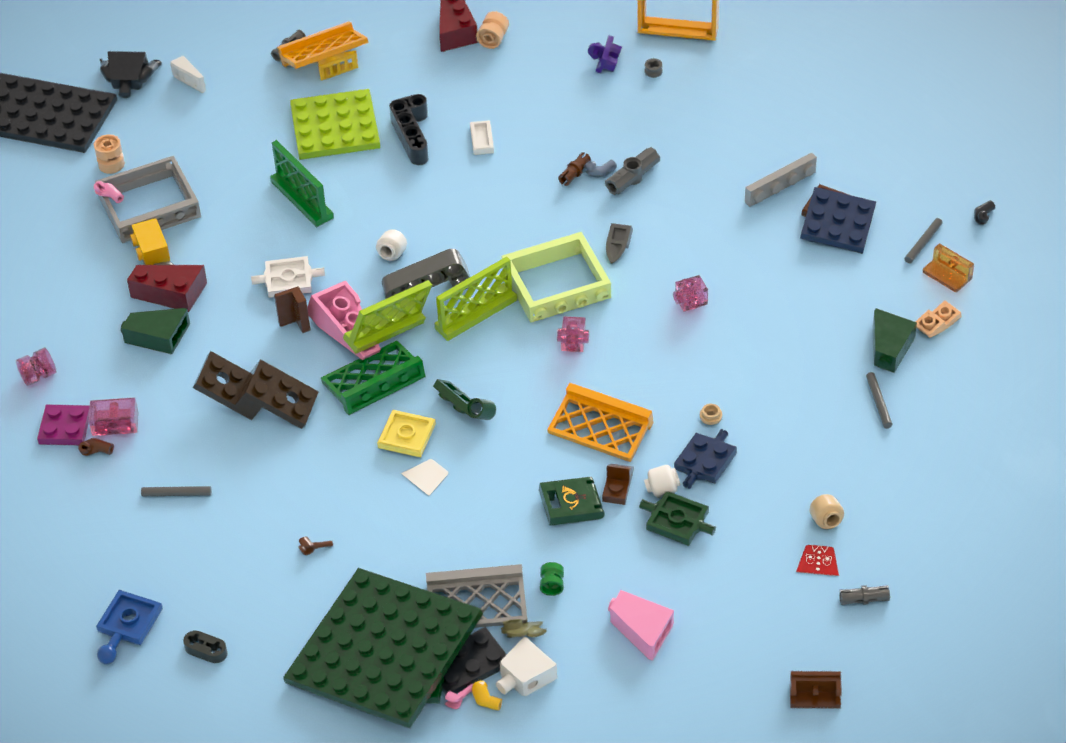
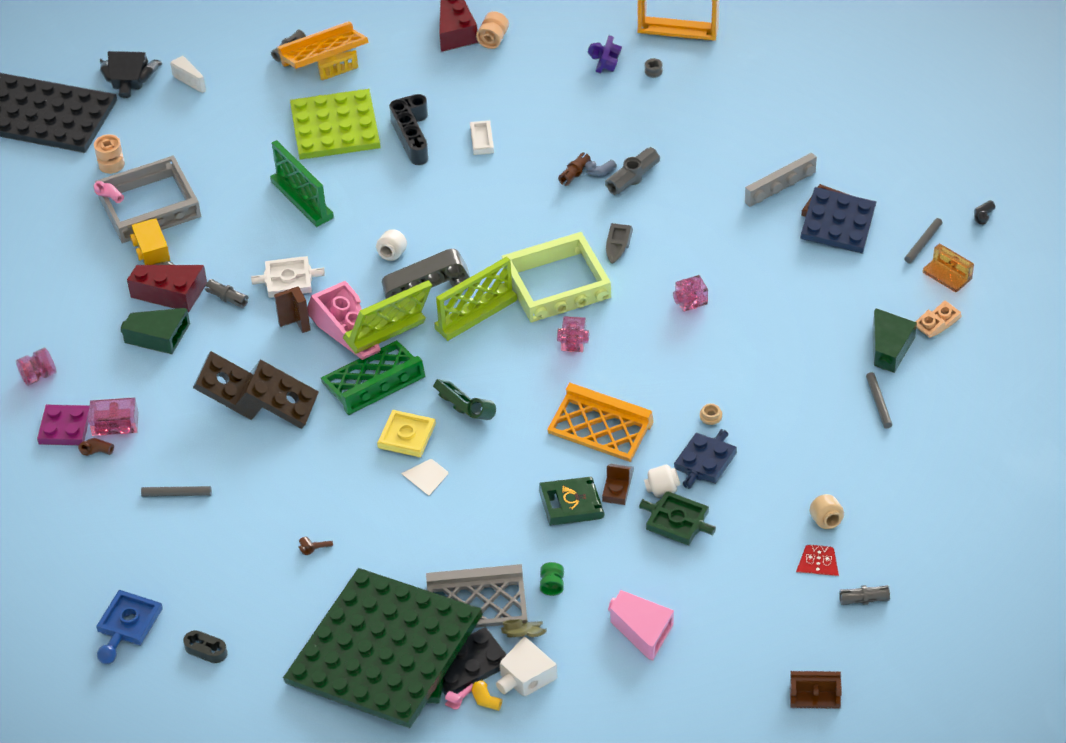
none -> dark grey pin [205,279,249,308]

